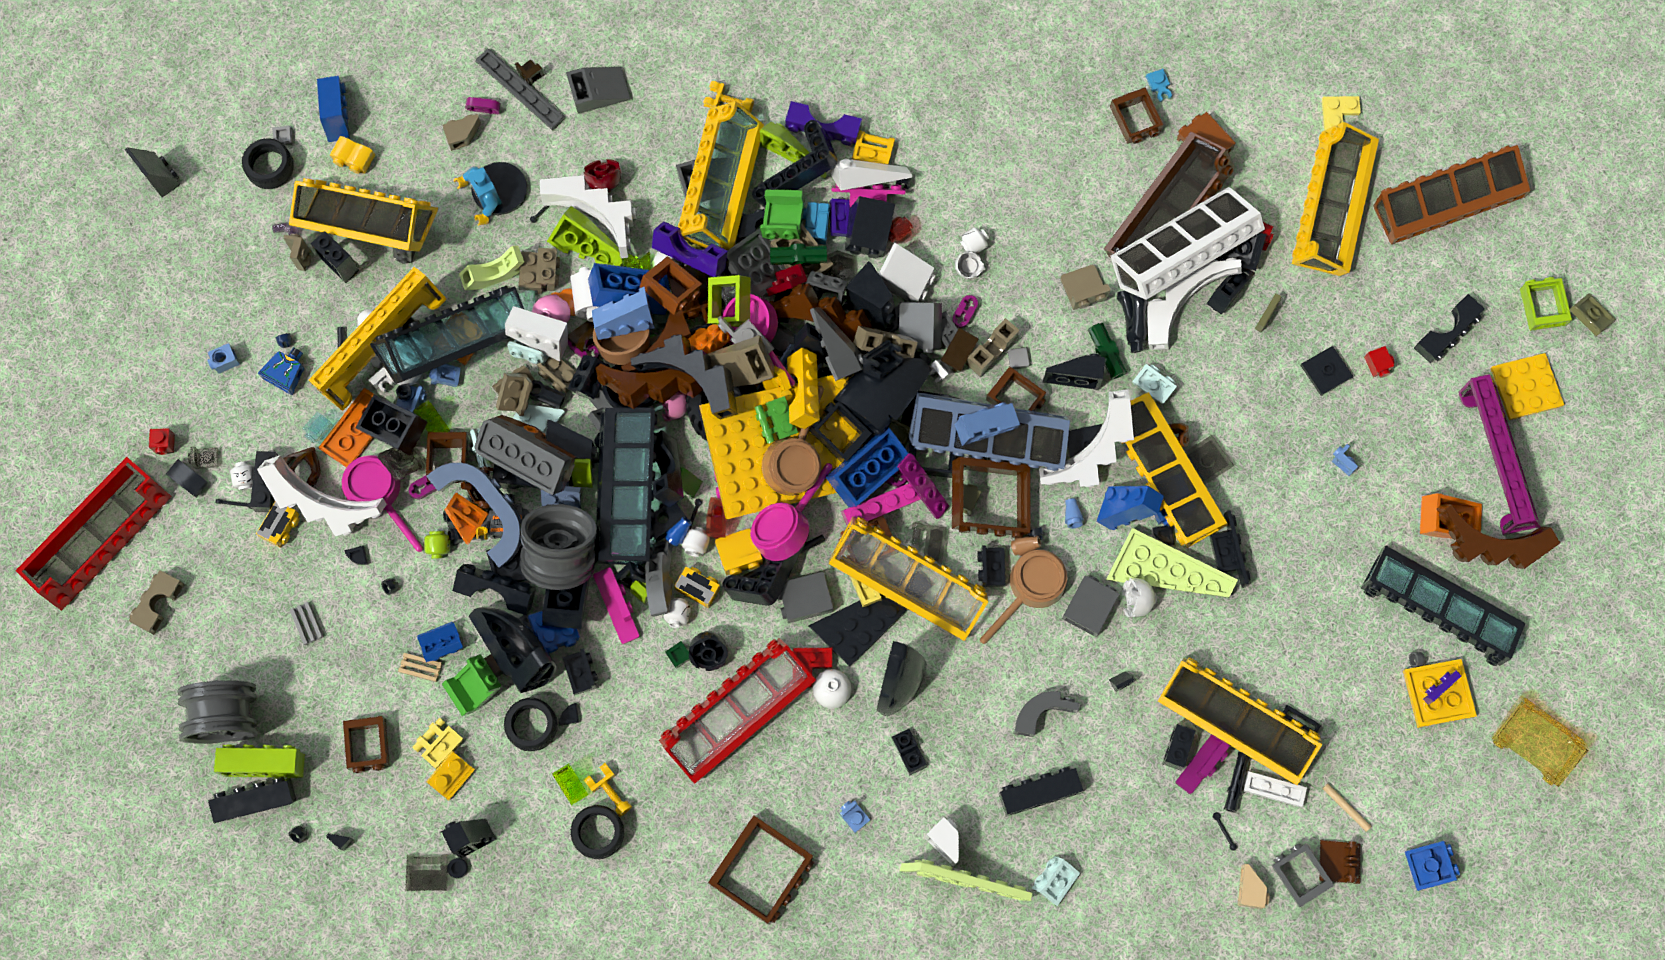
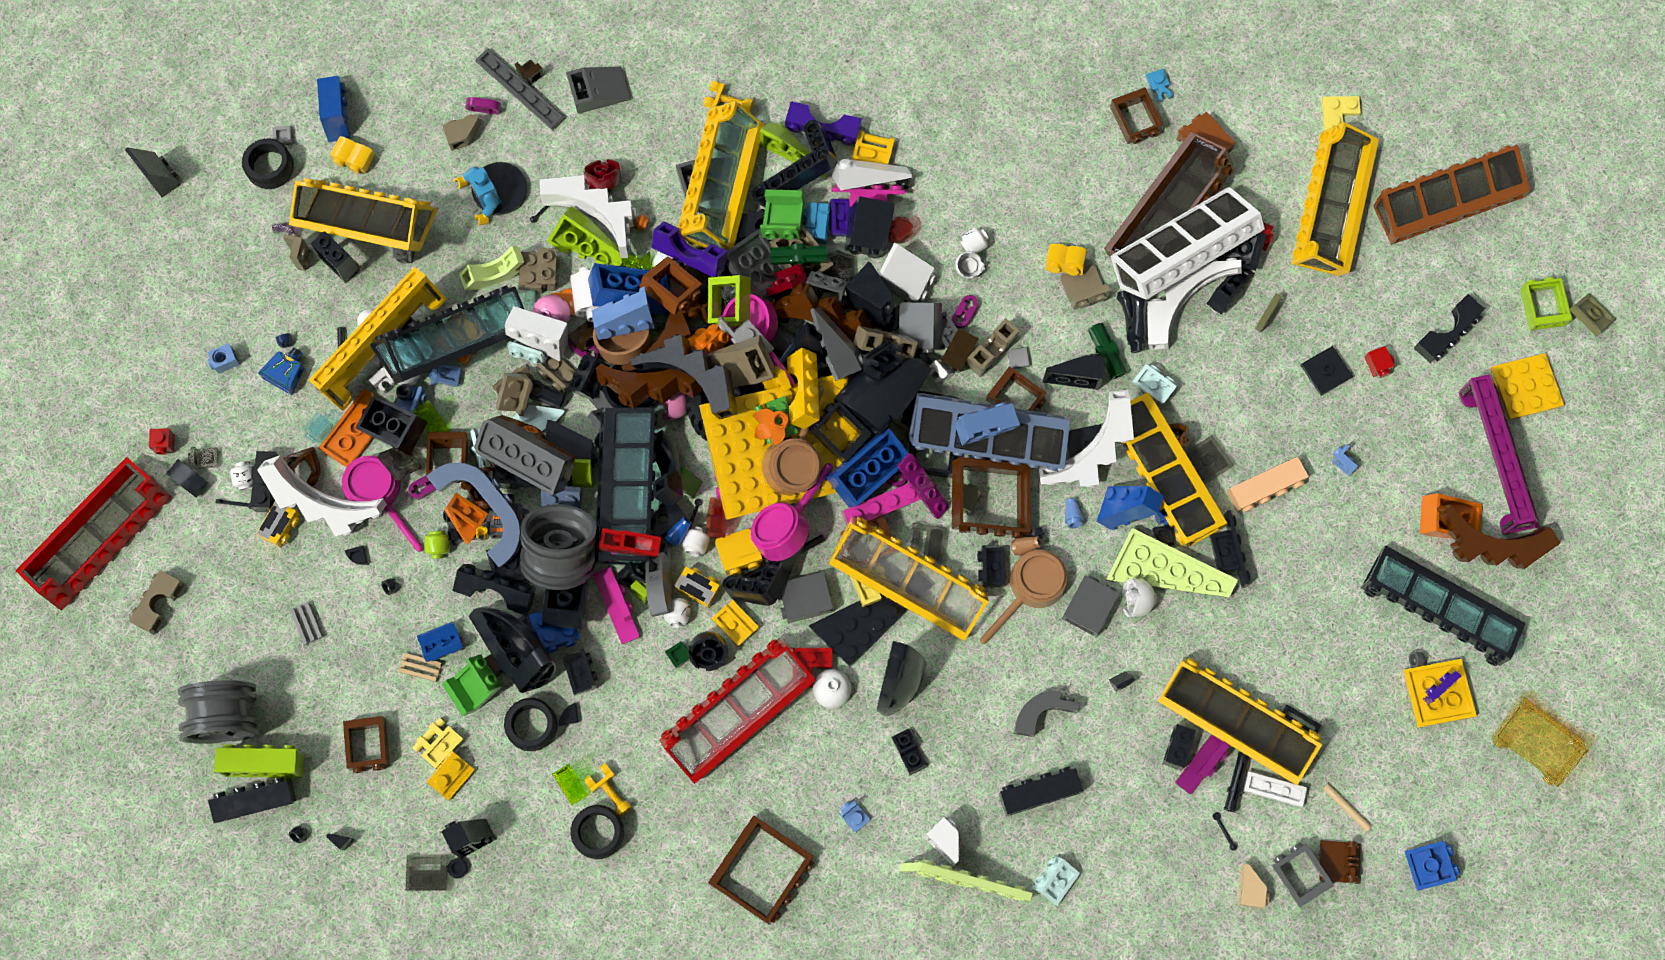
none -> red slope [598,528,661,557]
none -> orange plate [634,213,649,231]
none -> yellow plate [711,599,759,647]
none -> orange plate [753,409,789,445]
none -> yellow brick [1046,244,1087,276]
none -> light nougat brick [1227,457,1309,513]

